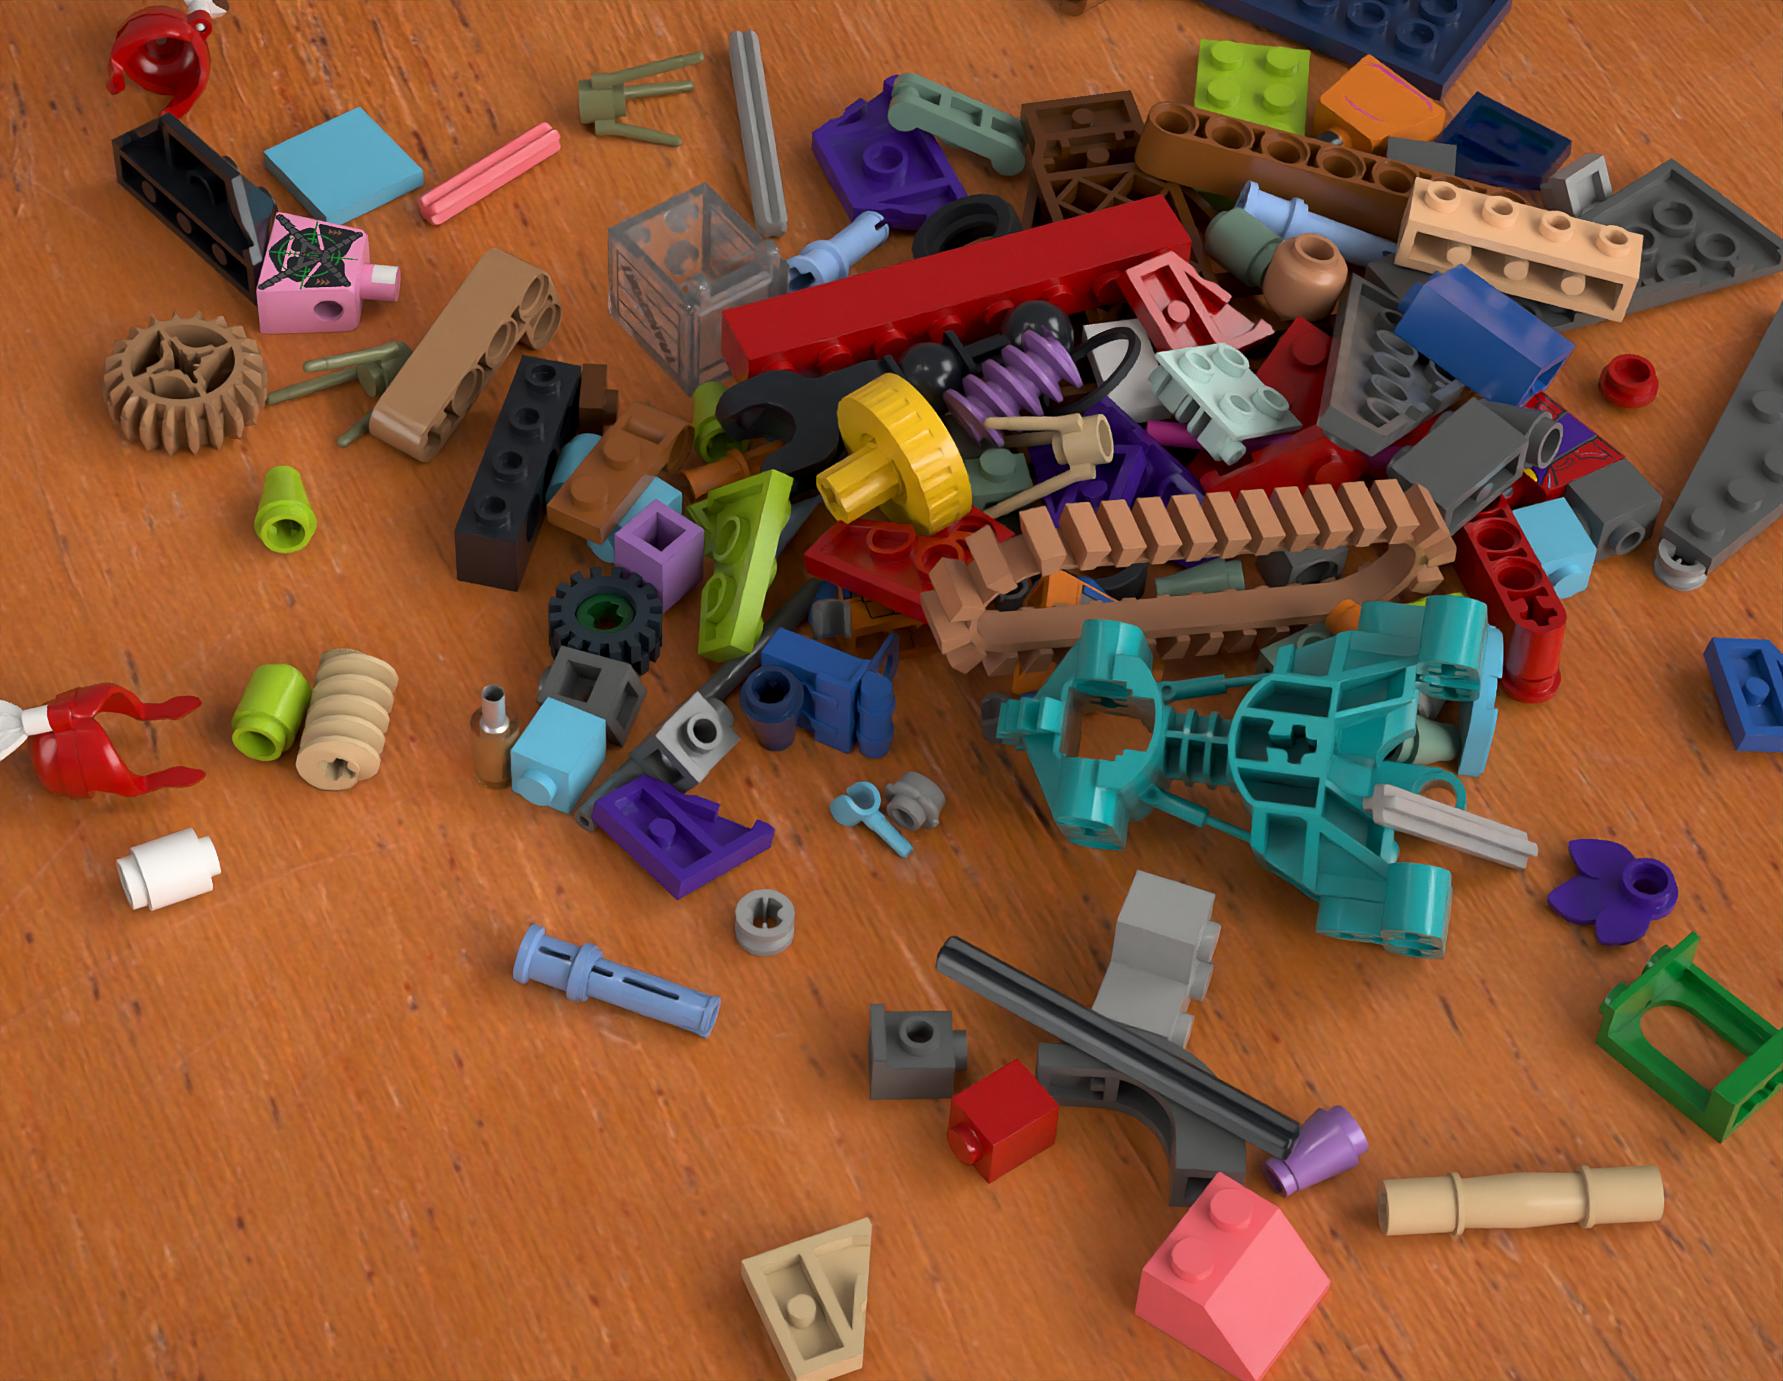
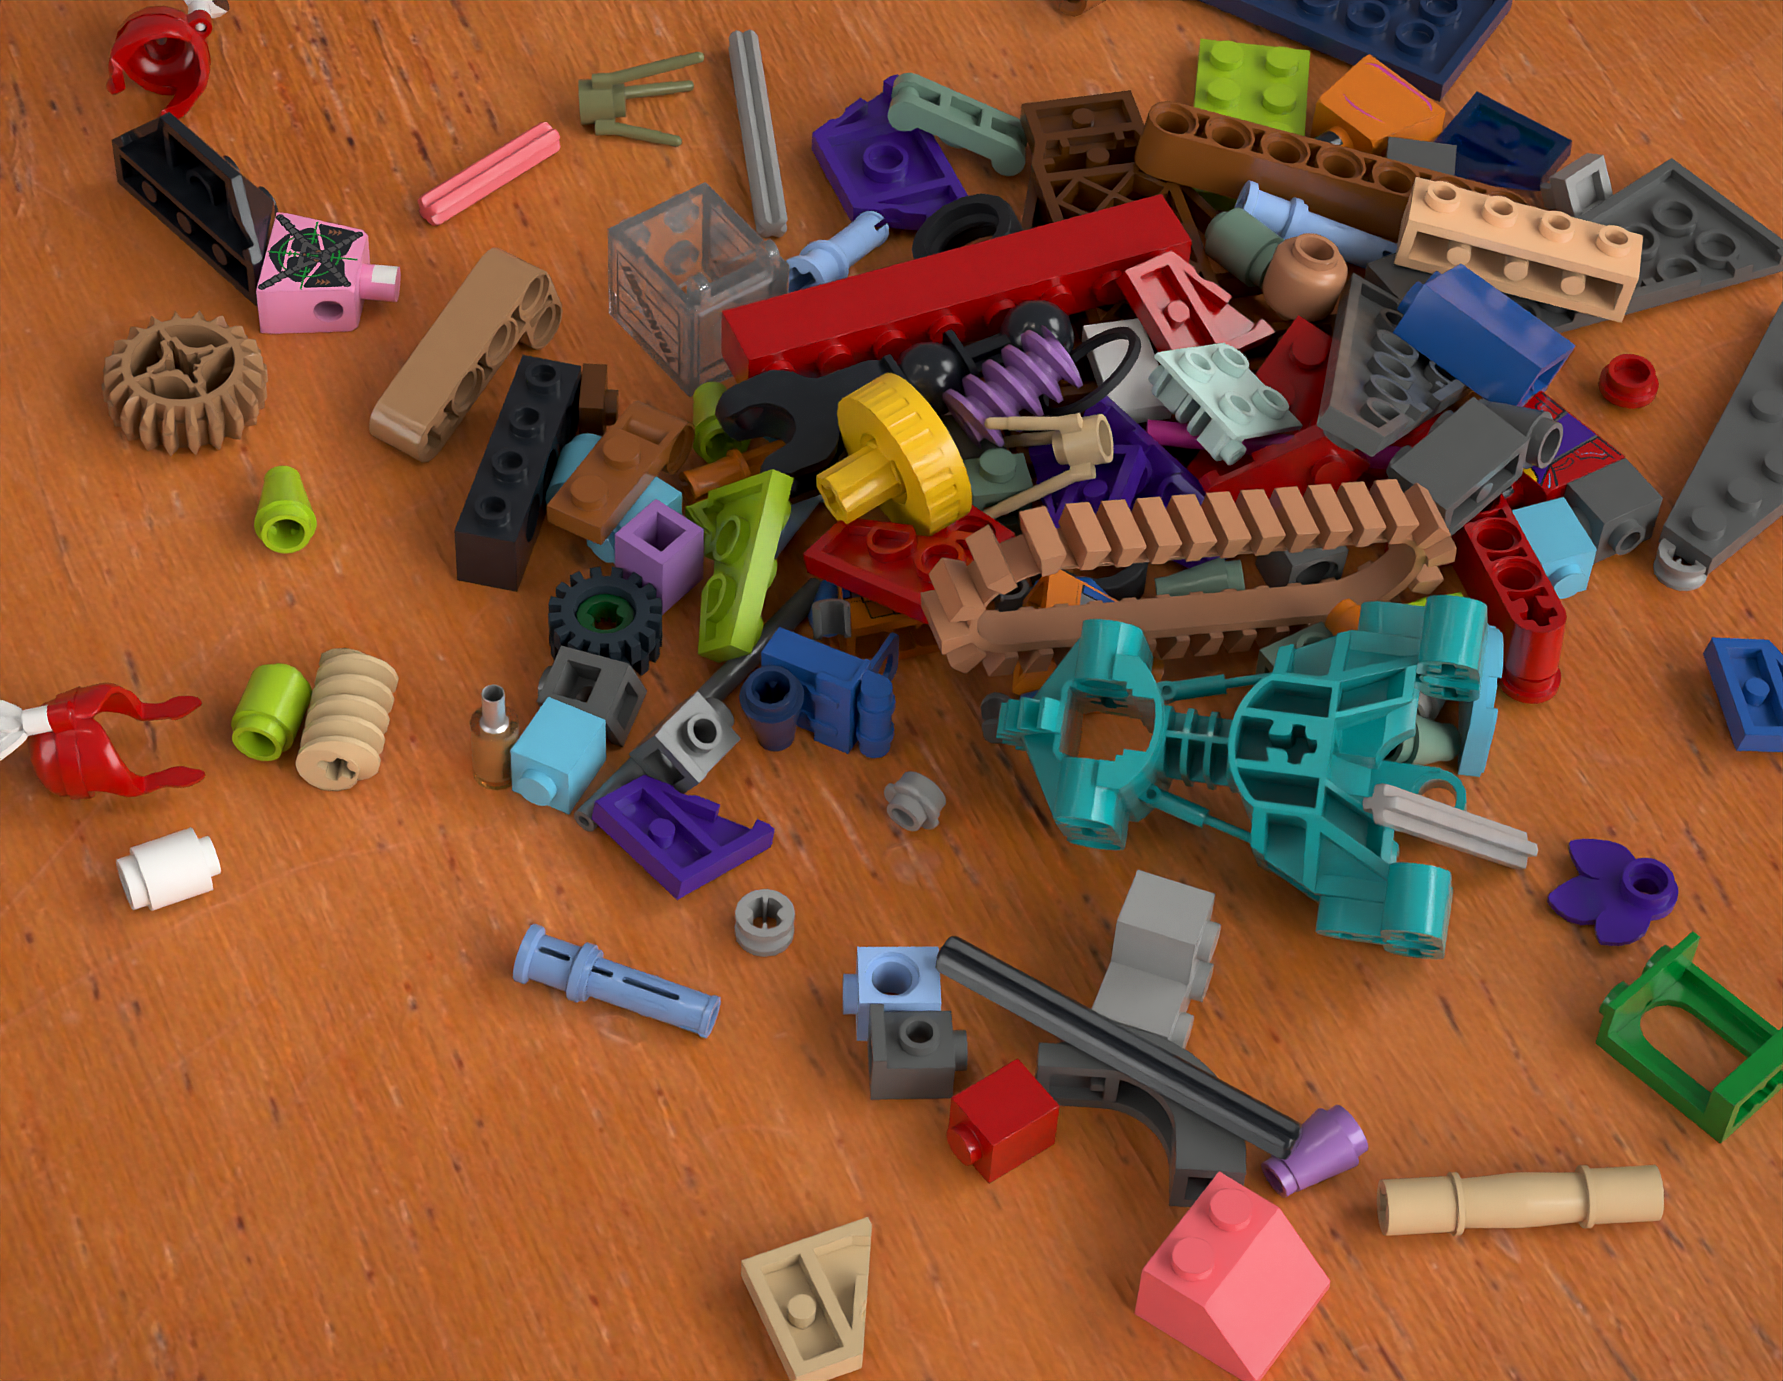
medium azure tile [263,106,424,225] -> none
olive plant [265,340,413,448] -> none
medium azure hand [830,781,914,859] -> none
none -> light blue brick [843,947,941,1041]

